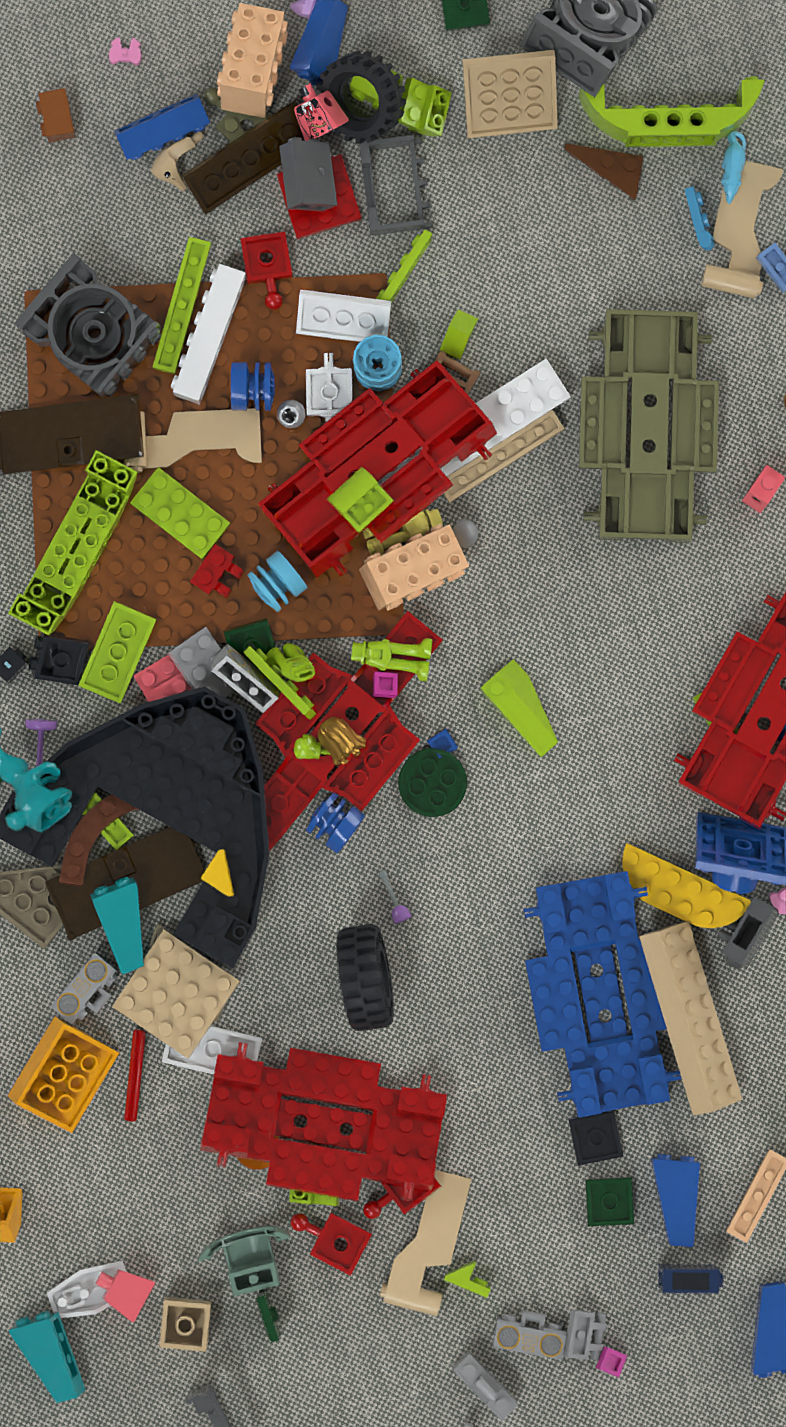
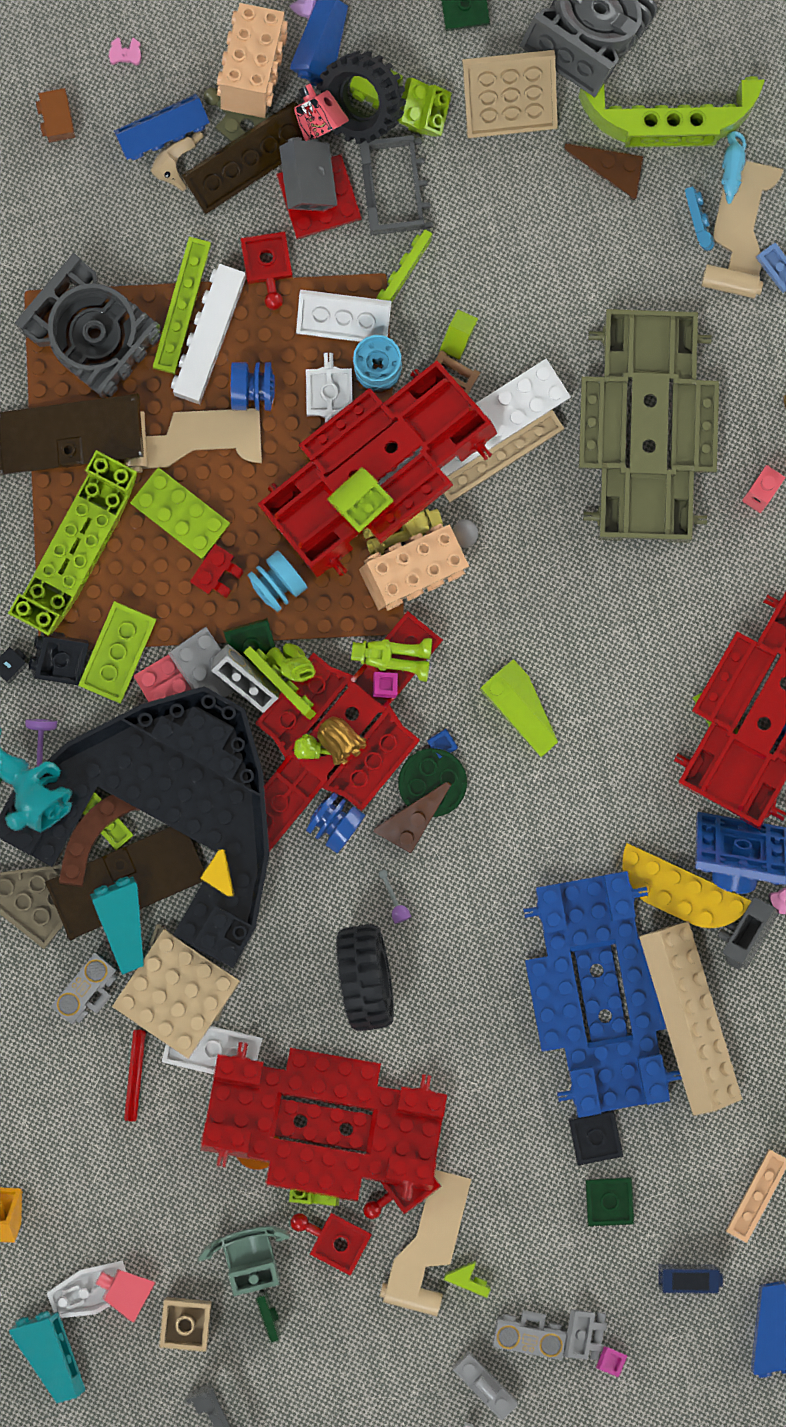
light orange slope [7,1016,119,1133] -> none
light grey piece [277,400,306,428] -> none
blue slope [651,1154,700,1247] -> none
none -> reddish brown wing [373,782,451,854]

